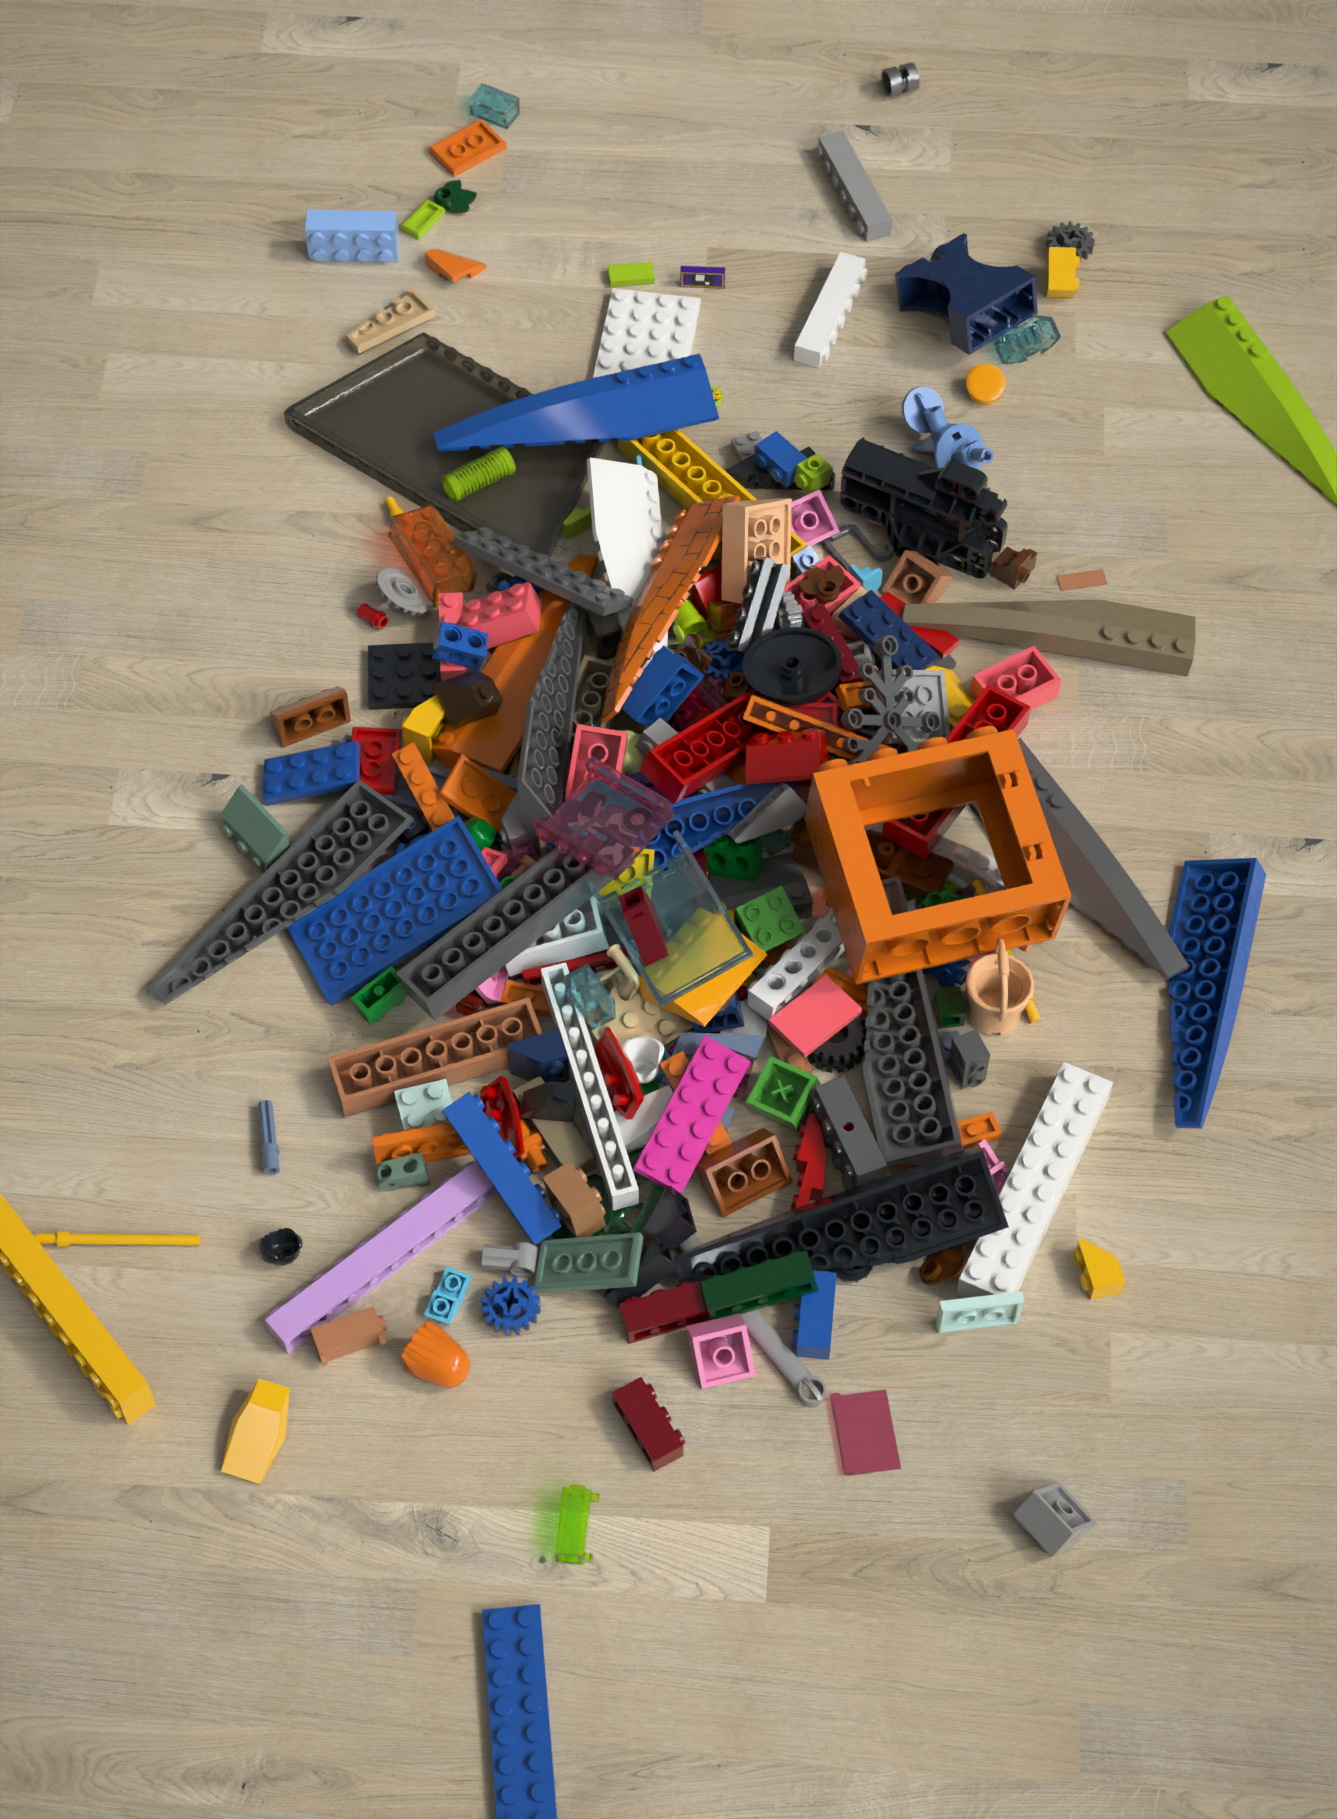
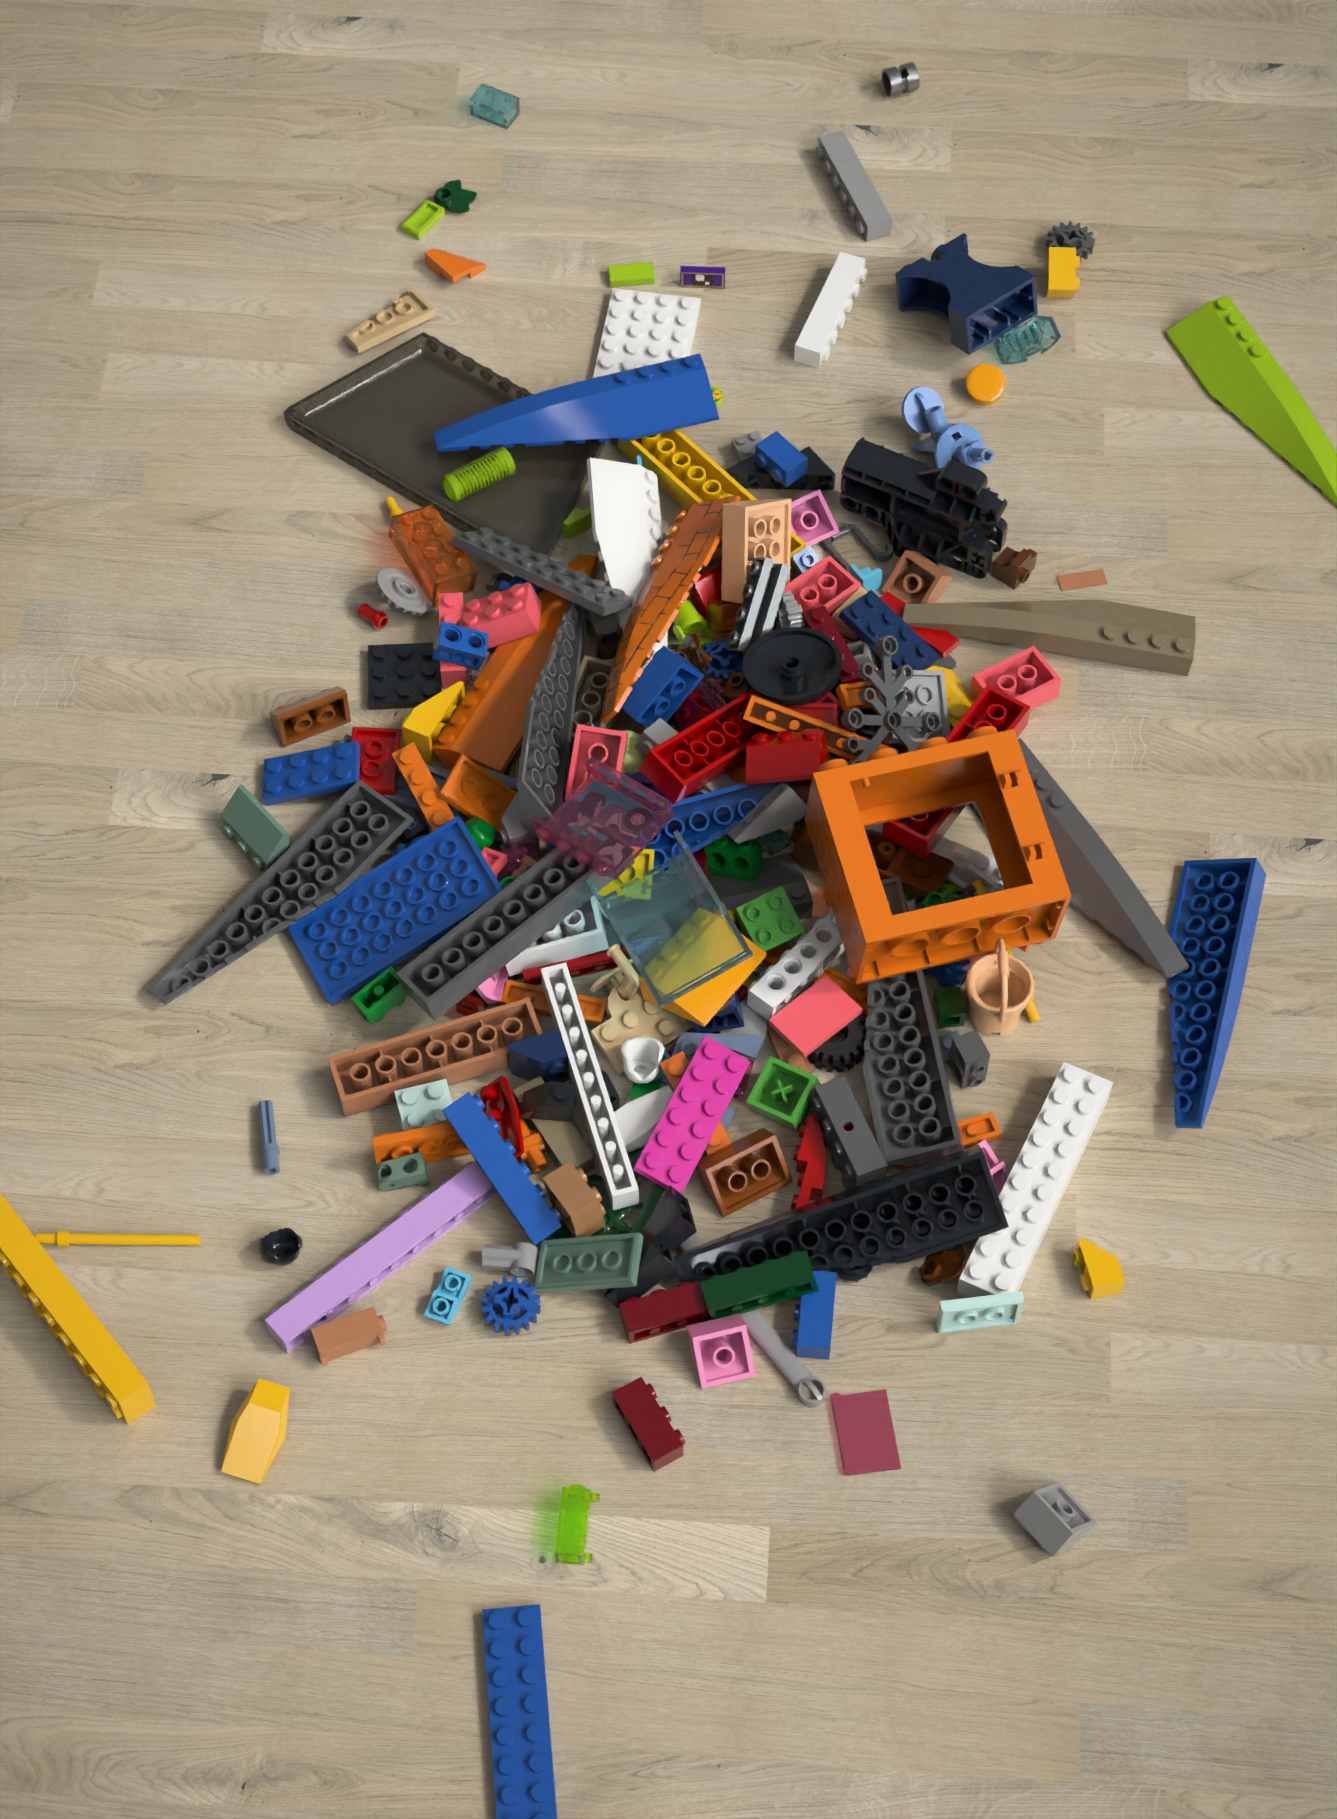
light blue brick [305,210,400,262] -> none
orange hair [401,1320,470,1388] -> none
orange tile [429,119,507,177] -> none
dark brown slope [432,669,503,728] -> none
clear light blue brick [565,964,616,1030] -> none
red piece [594,1027,644,1120] -> none
dark red slope [618,885,669,967] -> none
lime brick [793,453,833,494] -> none
reddish brown plate [798,565,845,602] -> none

